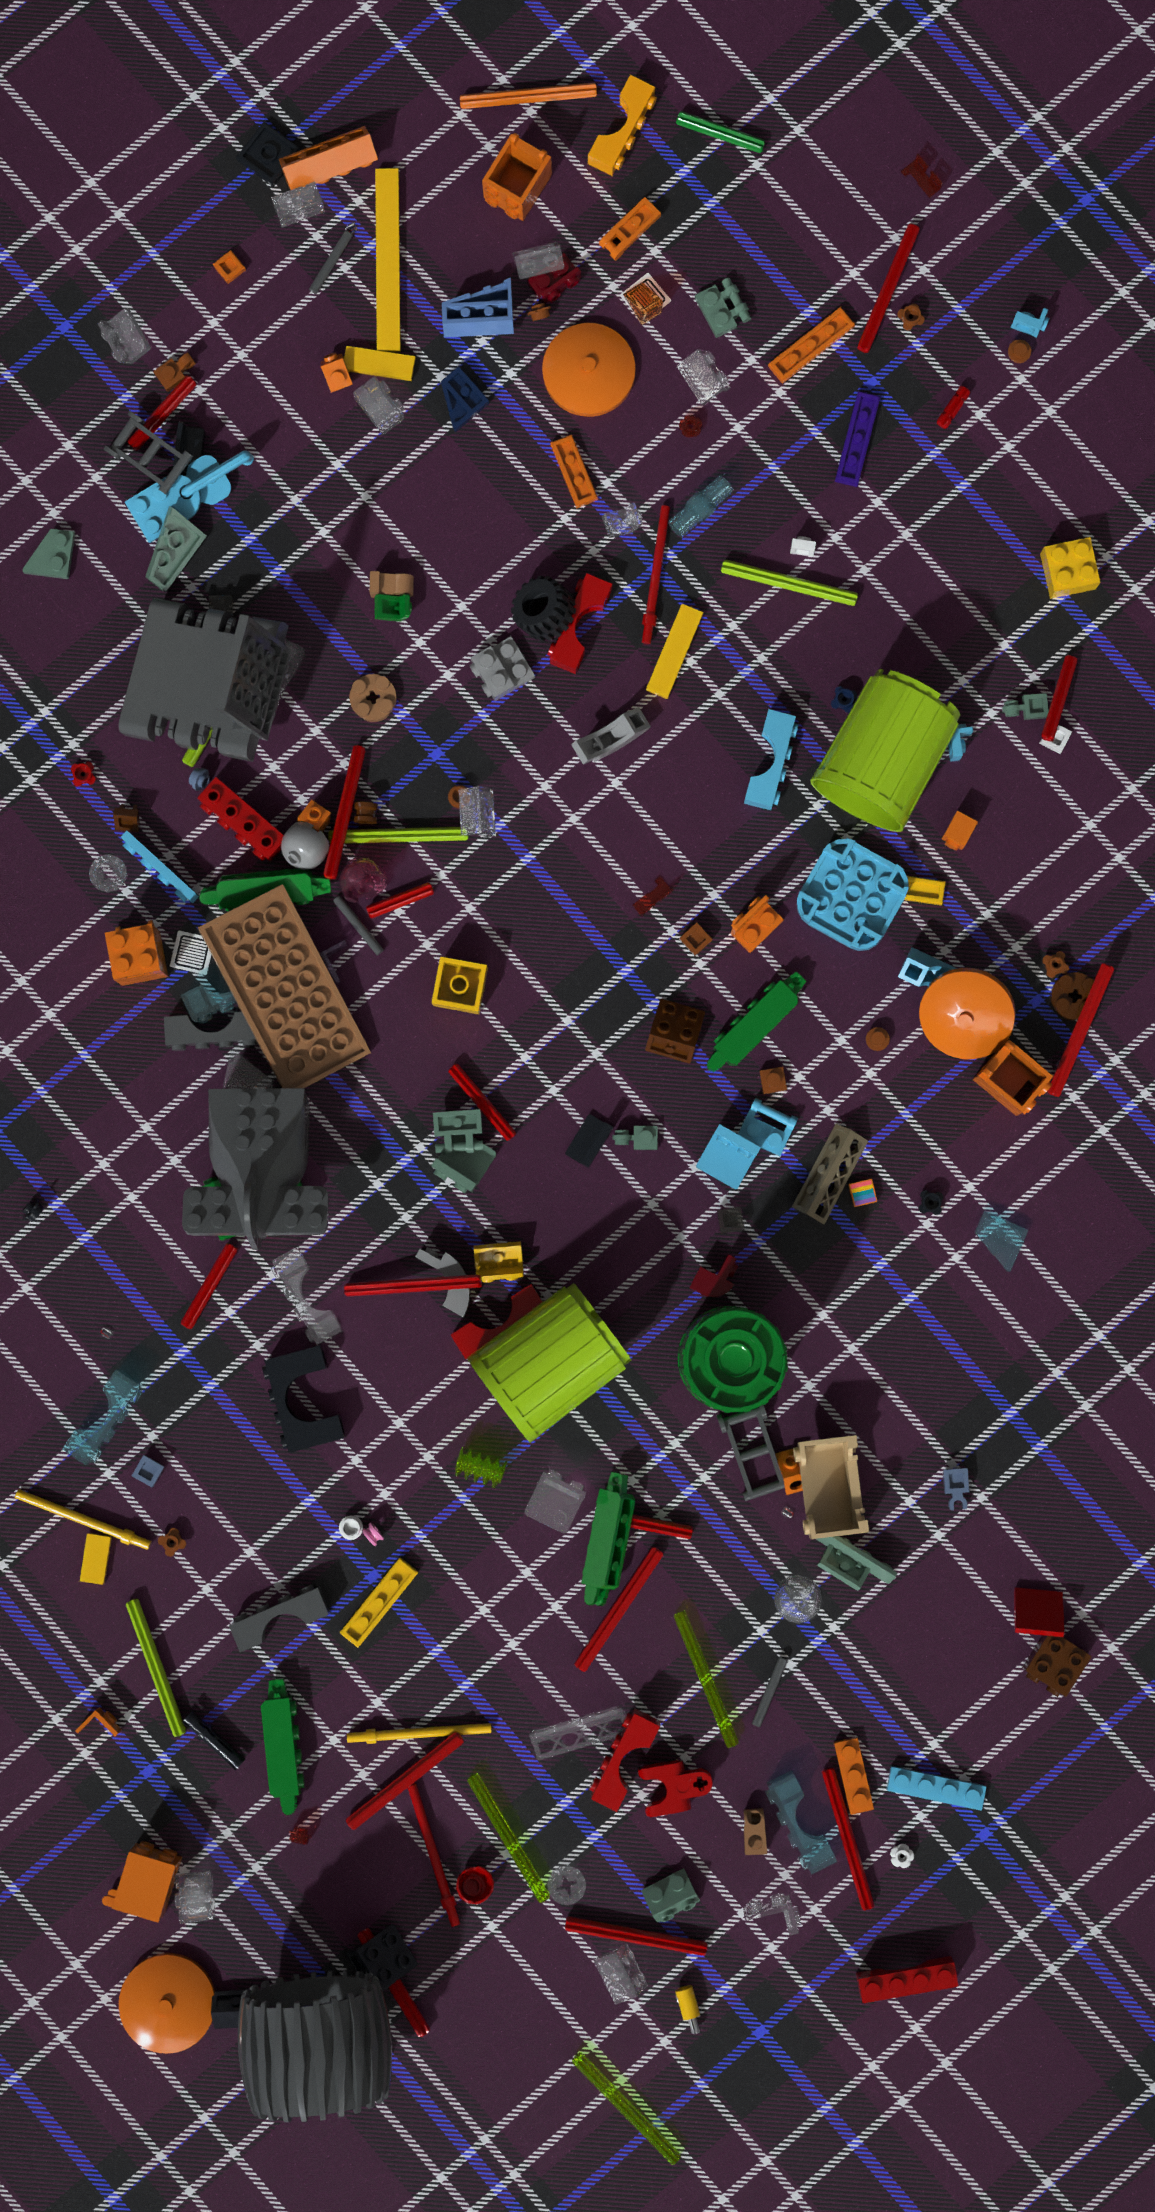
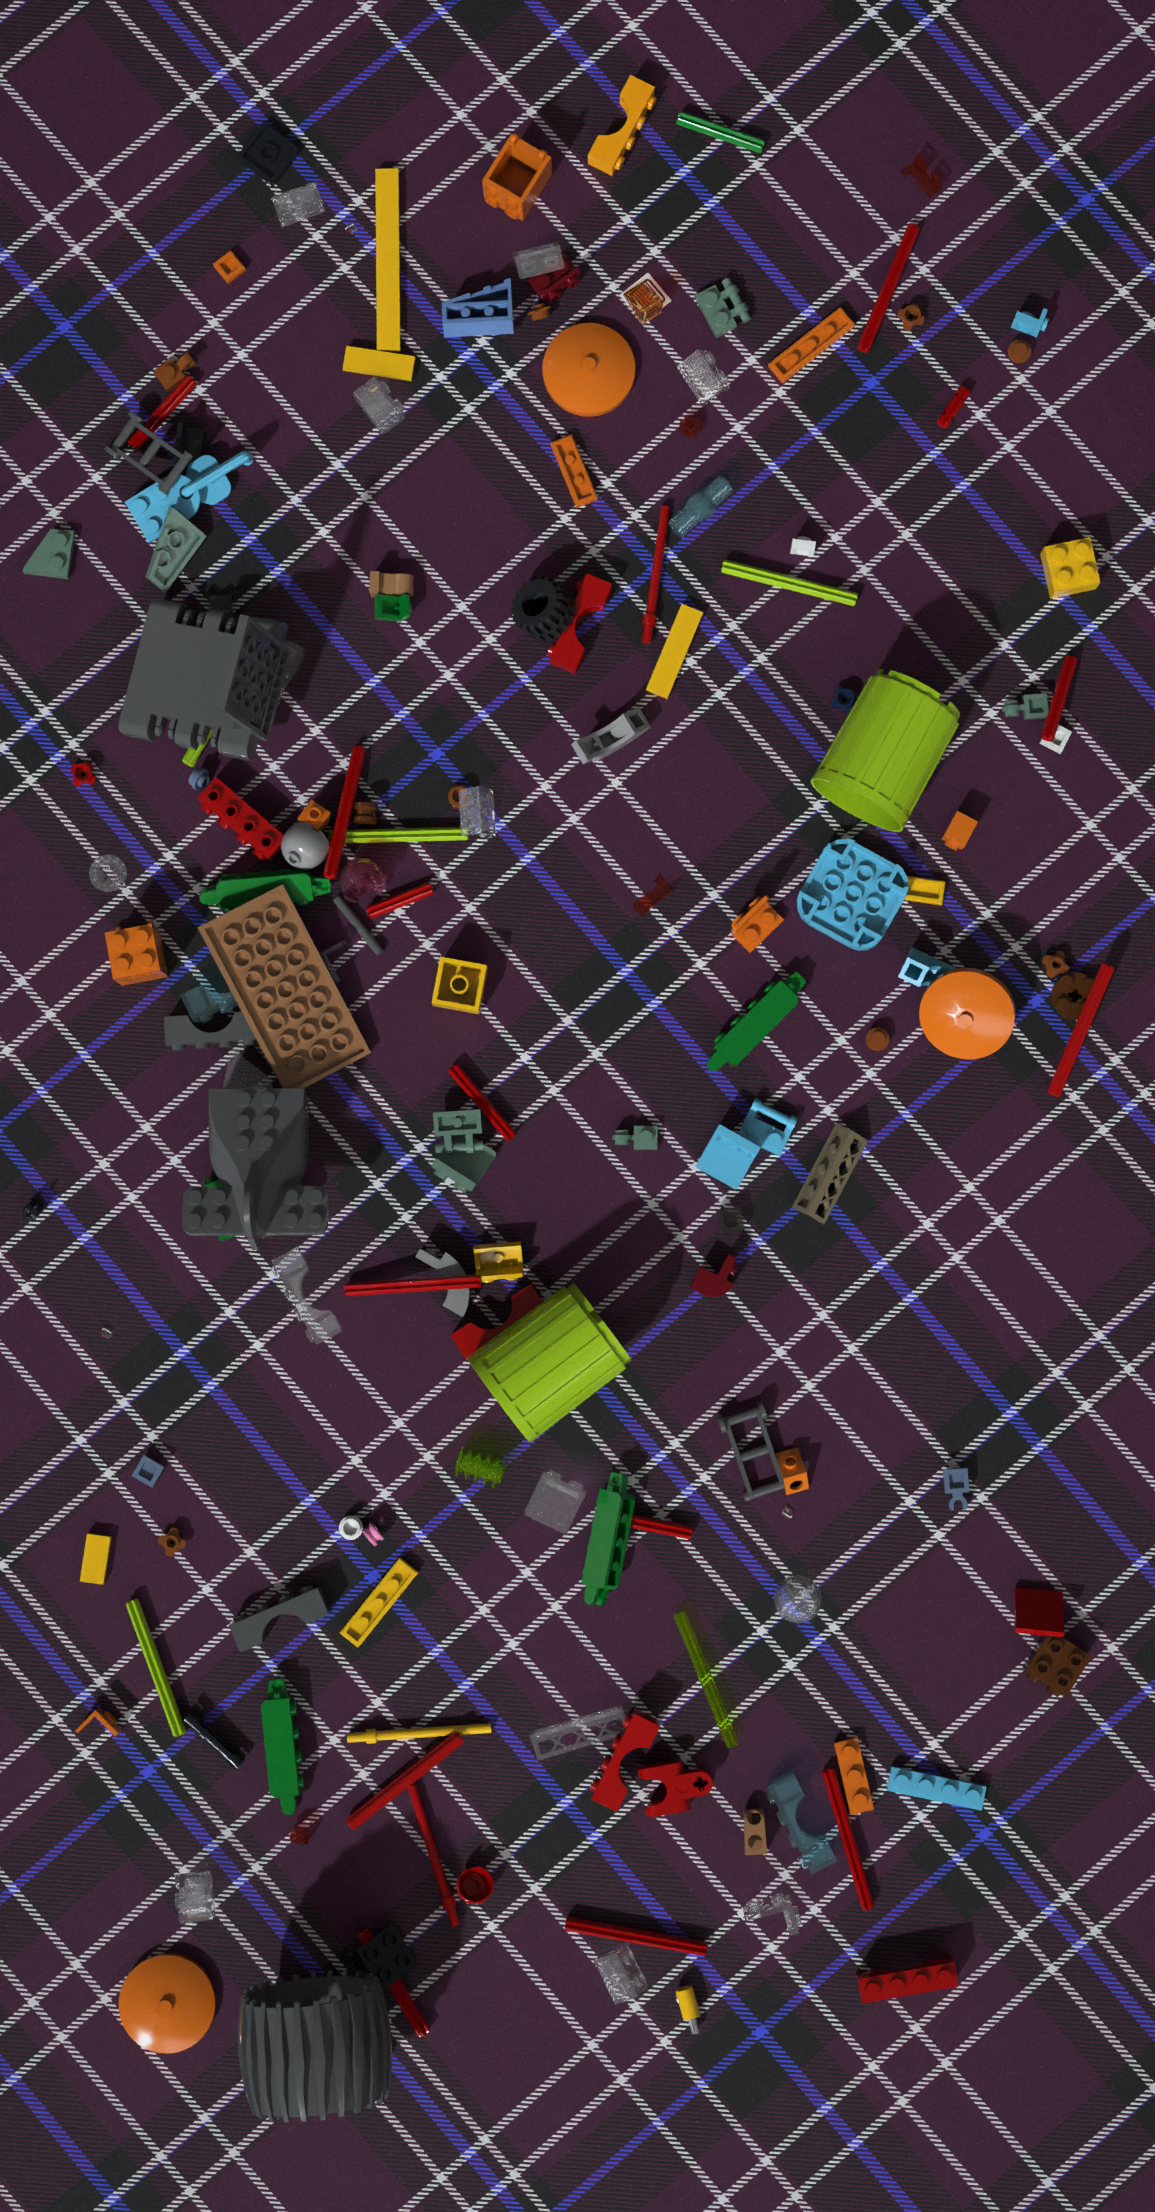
yellow bar [15,1489,151,1550] -> none
clear light blue arch [62,1369,143,1465] -> none
clear bracket [98,308,151,365] -> none
orange container [102,1841,182,1923] -> none
reddish brown tile [113,804,140,832] -> none
medium azure plate [121,831,199,903] -> none
white sticker [170,931,211,975] -> none
red axle [181,1243,238,1329] -> none
black panel [211,1990,244,2029] -> none
black arch [262,1345,346,1453] -> none
orange brick [279,126,378,193] -> none
dark grey bar [309,230,353,294] -> none
orange bracket [321,352,353,393] -> none
medium nougat plate [349,674,397,722] -> none
dark blue wing [441,366,489,432] -> none
orange axle [460,83,597,109] -> none
clear neon green axle [467,1773,550,1903] -> none
light grey plate [469,637,535,701] -> none
clear gear [547,1865,586,1905] -> none
black panel [565,1114,613,1169] -> none
clear neon green axle [572,2052,681,2165] -> none
red axle [574,1547,663,1672] -> none
orange plate [599,197,661,260] -> none
clear bracket [601,503,642,538] -> none
sand green bracket [641,1868,700,1922] -> none
reddish brown bracket [645,999,705,1064] -> none
green container [677,1306,788,1413] -> none
dark orange plate [679,923,713,956] -> none
medium azure arch [744,709,799,810] -> none
dark grey bar [751,1656,788,1727] -> none
dark orange plate [759,1067,787,1095] -> none
tan windscreen [793,1435,869,1539] -> none
sand green bracket [808,1534,898,1591] -> none
dark purple tile [835,391,881,487] -> none
tile [848,1179,878,1207] -> none
white plate [890,1844,914,1868] -> none
black plate [918,1190,944,1215] -> none
medium azure bracket [948,724,973,761] -> none
orange container [973,1040,1053,1116] -> none
clear light blue wing [974,1211,1028,1272] -> none

